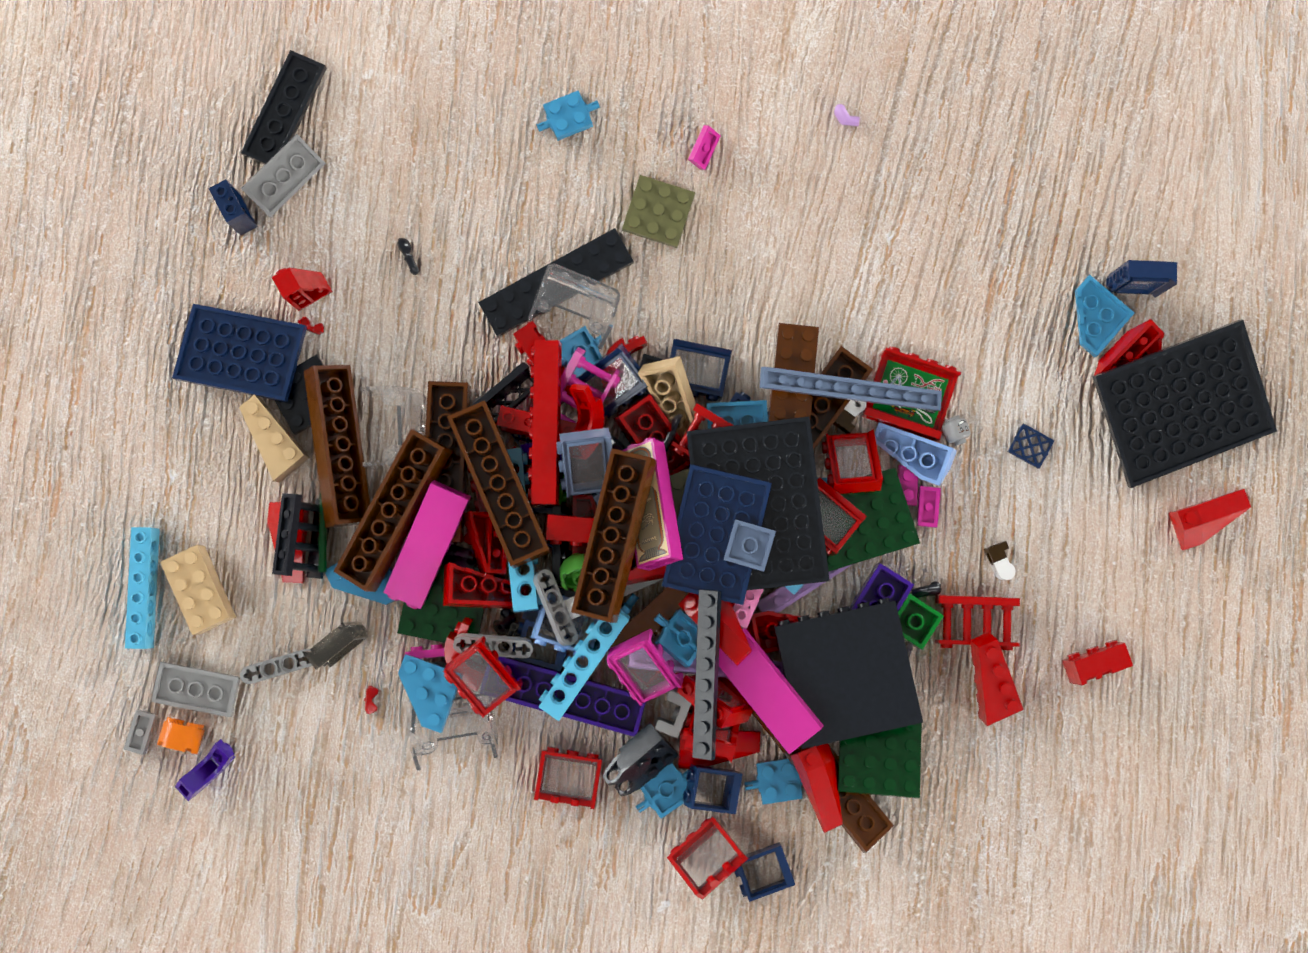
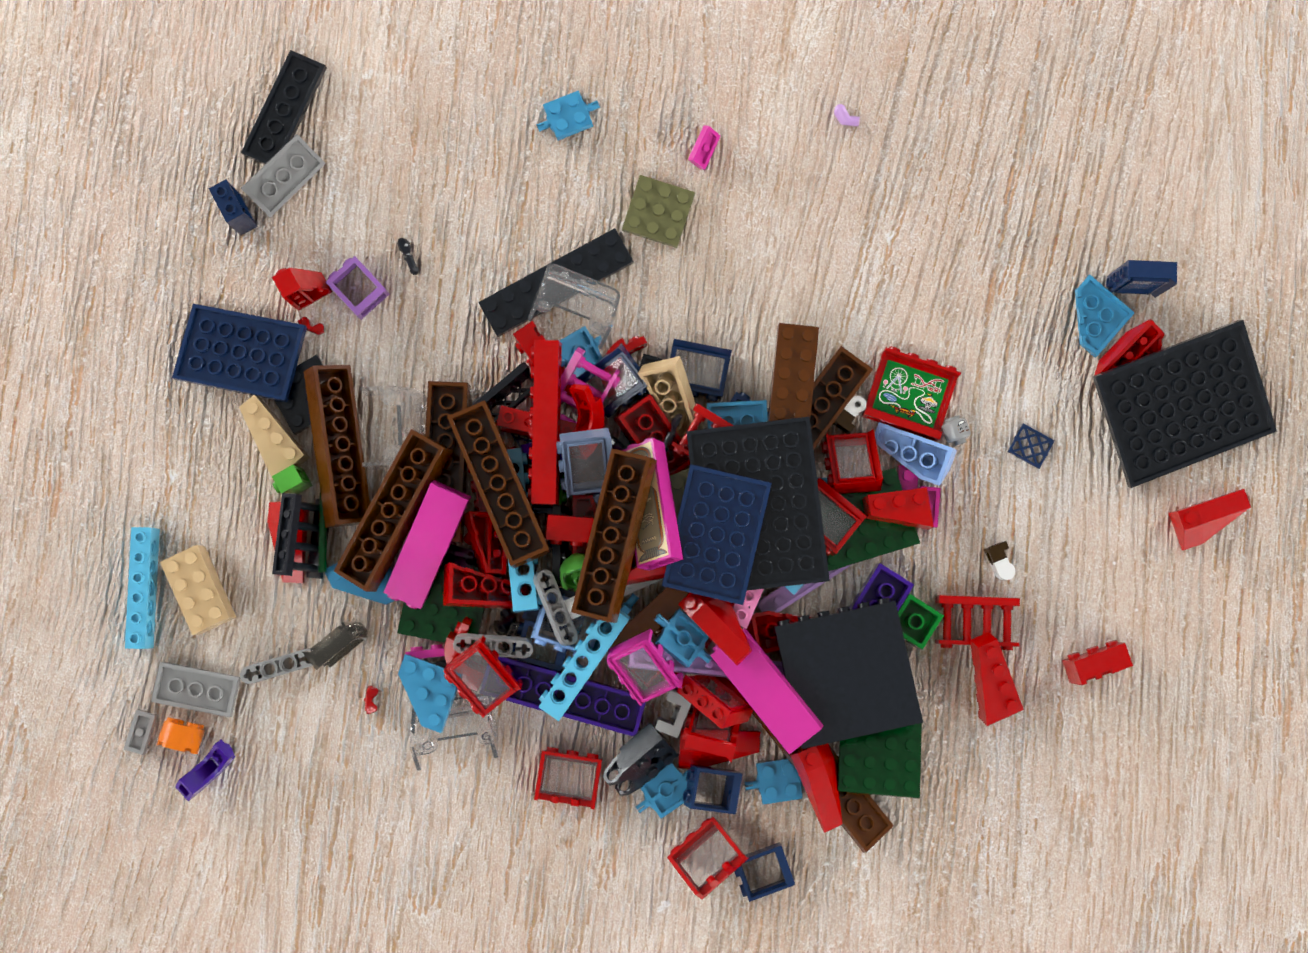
plate [693,589,722,760] -> none
sand blue plate [724,519,776,572] -> none
sand blue plate [760,366,942,411] -> none
black arm [911,581,942,598] -> none
none -> bright green brick [272,465,313,494]
none -> medium lavender window [326,256,390,320]
none -> red wedge [862,487,934,530]

